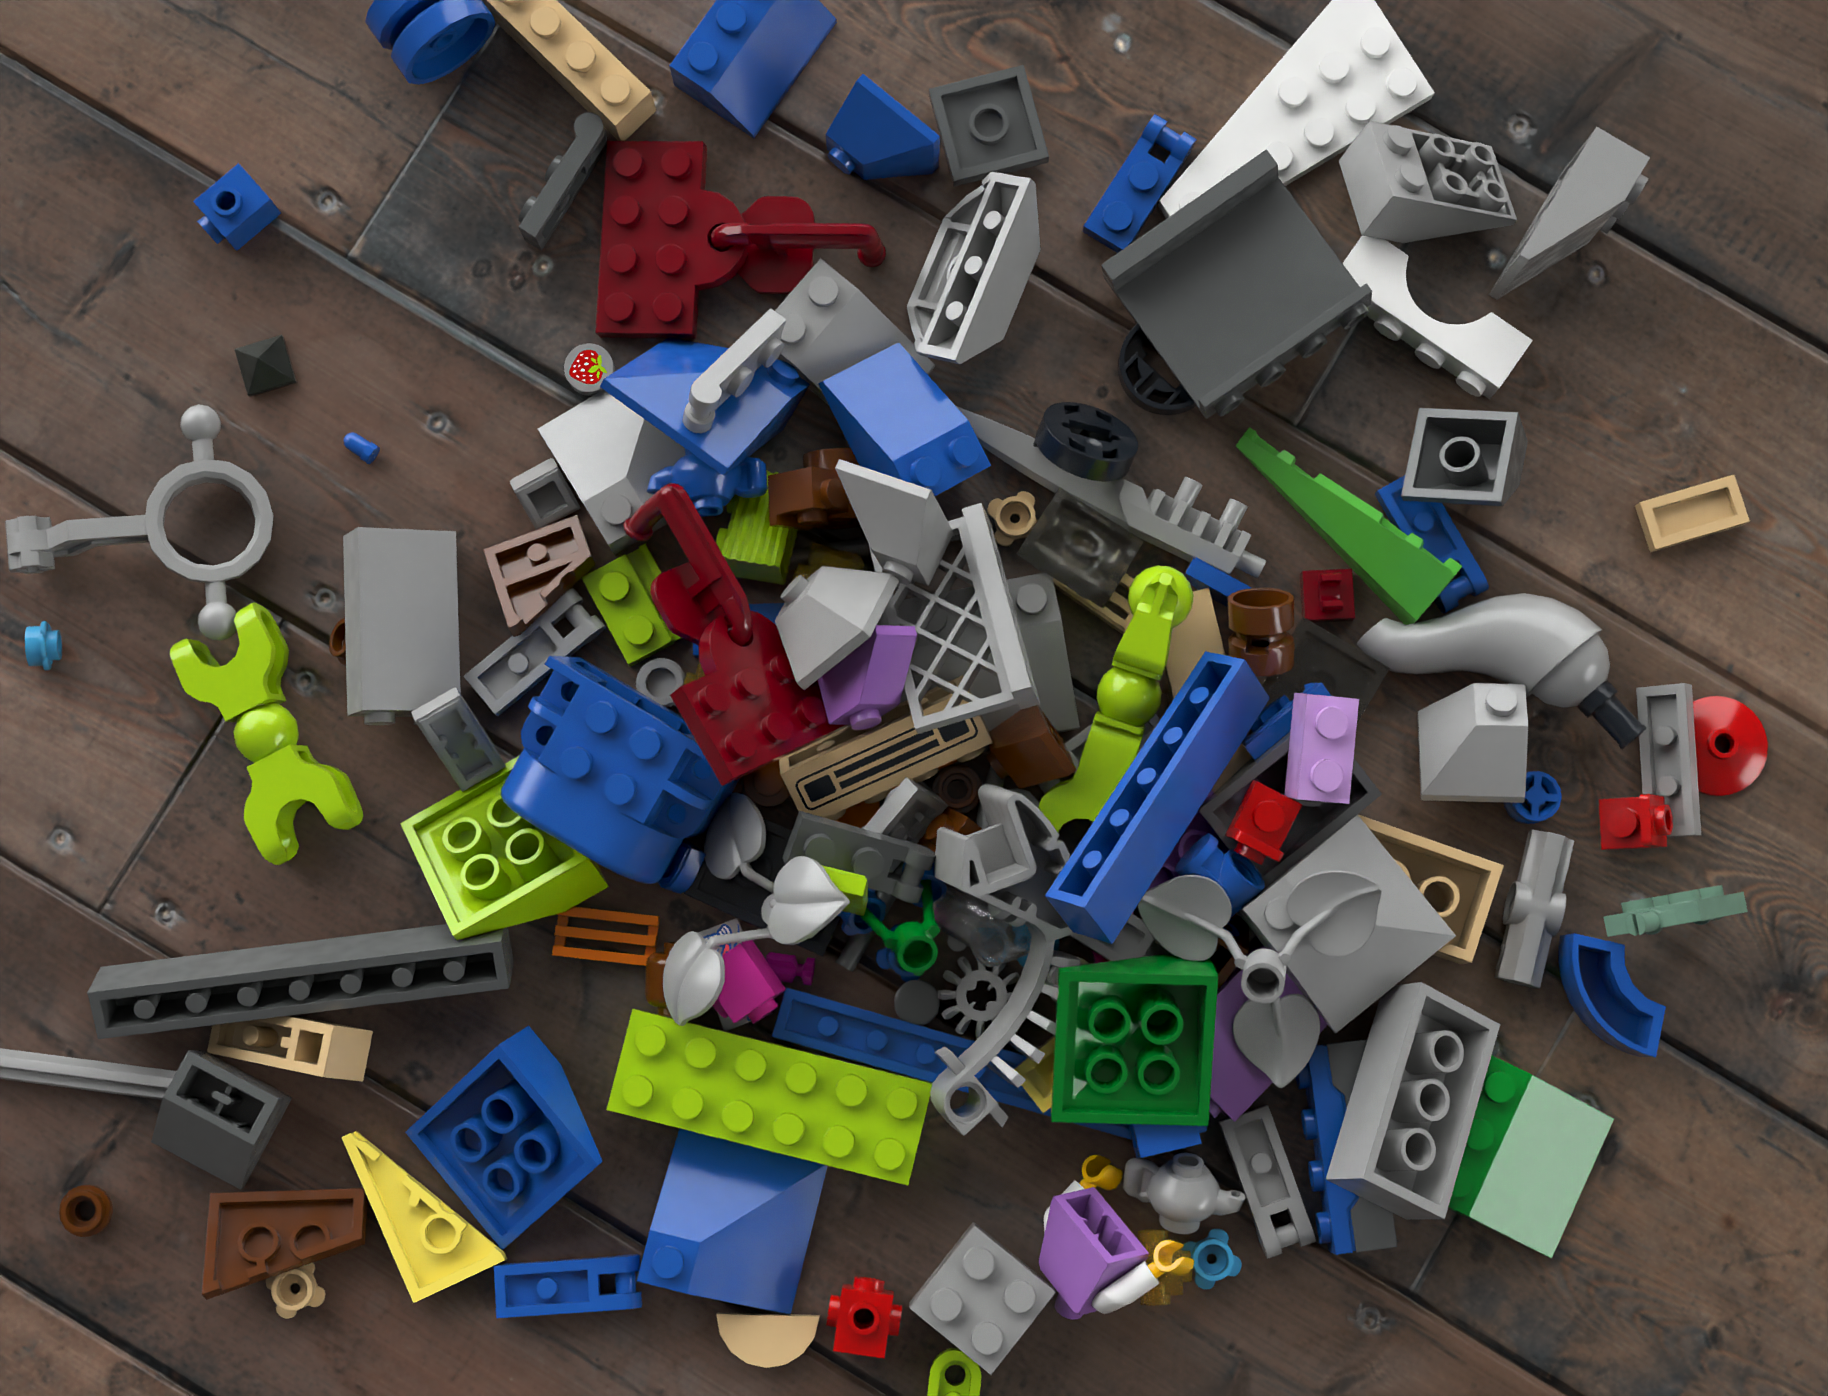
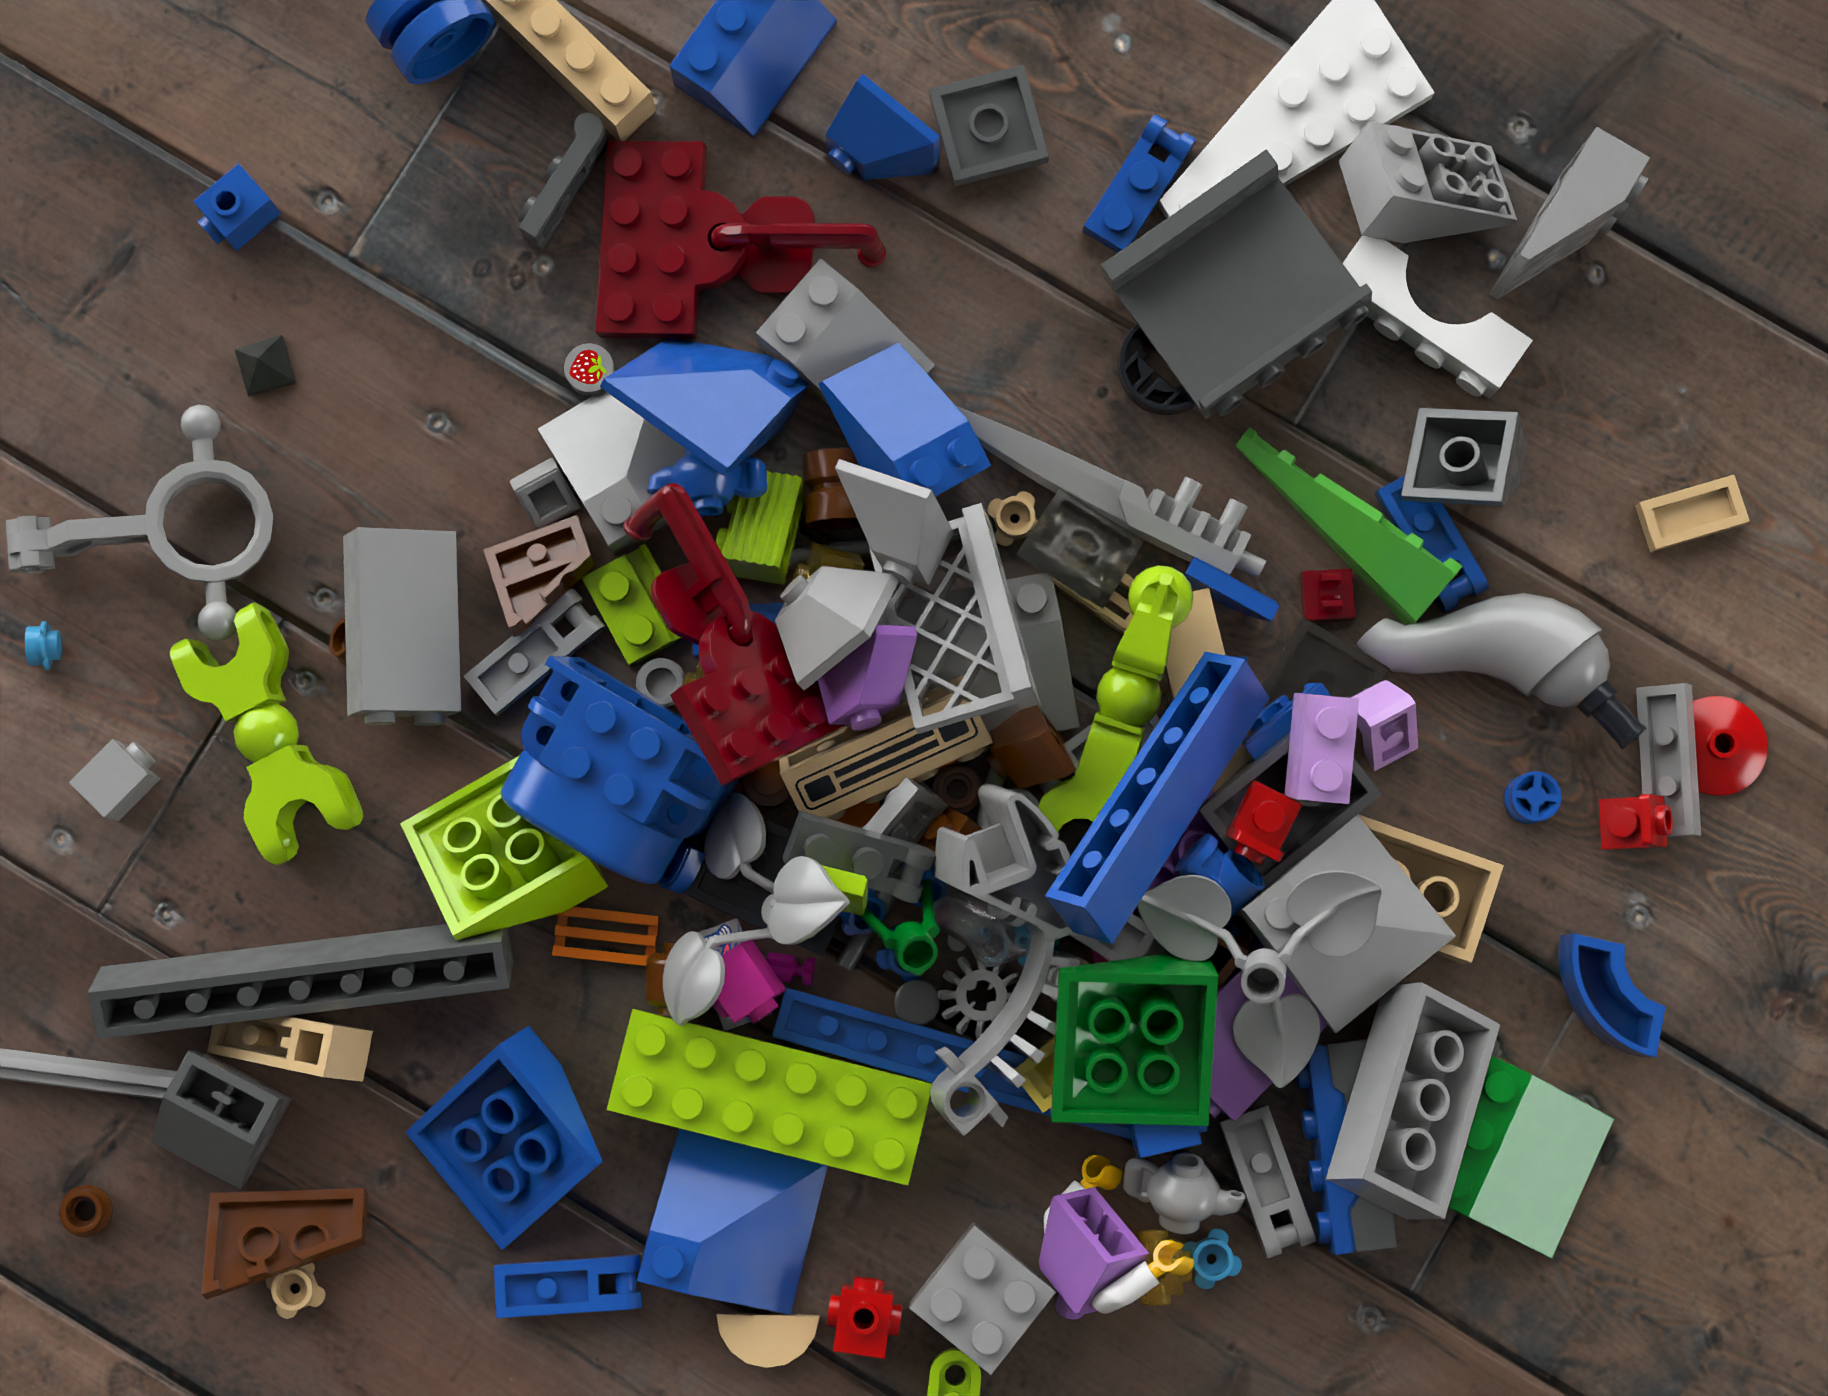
light yellow wing [341,1131,507,1303] -> none
blue piece [344,432,380,464] -> none
light grey plate [411,687,506,792] -> none
light grey plate [683,308,786,433] -> none
reddish brown brick [768,466,849,530] -> none
light grey wedge [907,172,1041,364] -> none
black piece [1033,402,1138,482] -> none
reddish brown wheel [1228,588,1294,677] -> none
light grey slope [1417,683,1528,803] -> none
light grey piece [1494,829,1574,989] -> none
sand green plate [1603,885,1748,937] -> none
none -> light grey brick [69,739,161,821]
none -> lavender slope [1351,680,1418,772]

